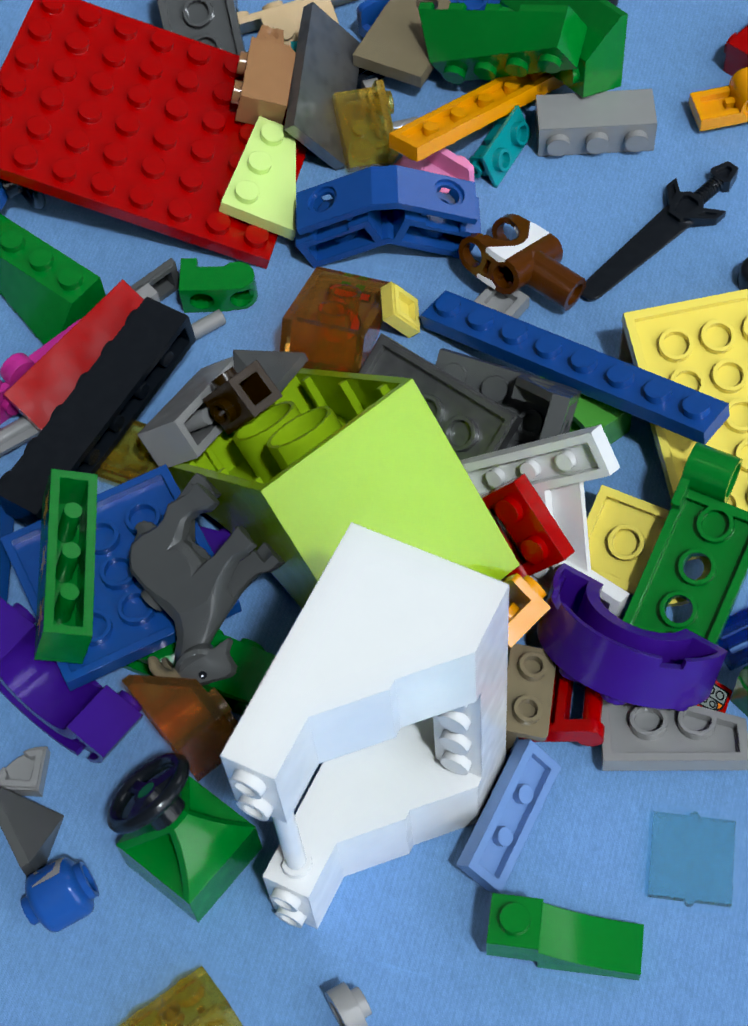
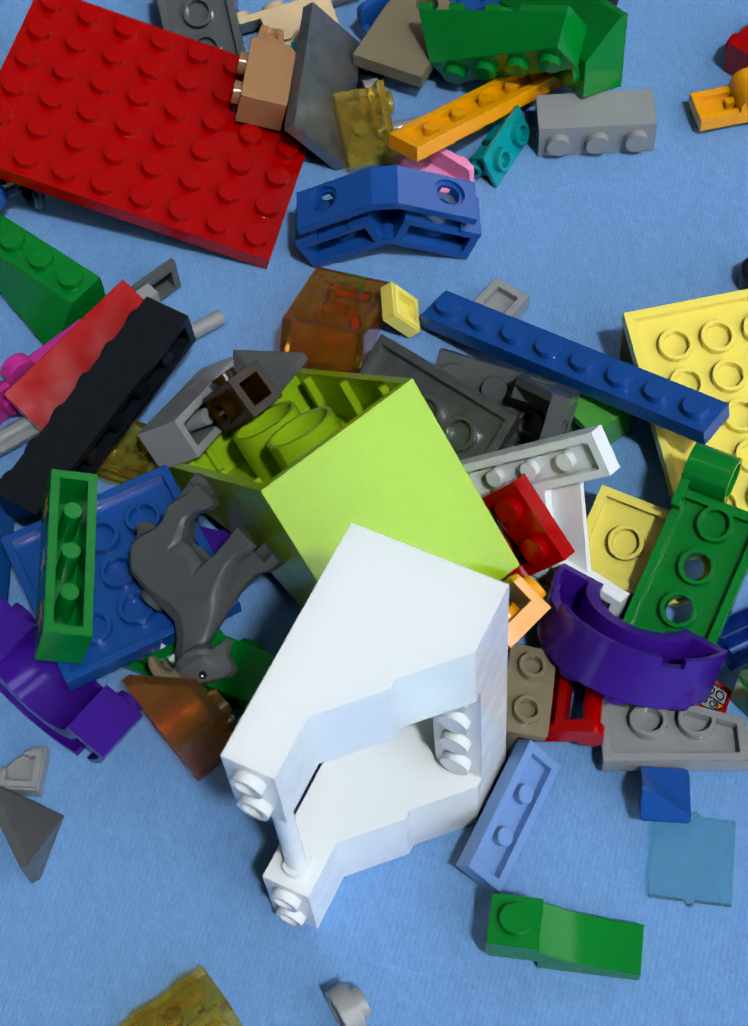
blue head [20,857,99,933] -> none
green piece [107,753,263,923] -> none
green leg [179,258,258,313] -> none
yellowish green wing [219,116,296,240] -> none
reddish brown connector [458,214,586,311] -> none
black sword [582,161,739,300] -> none
none -> blue slope [638,766,691,824]

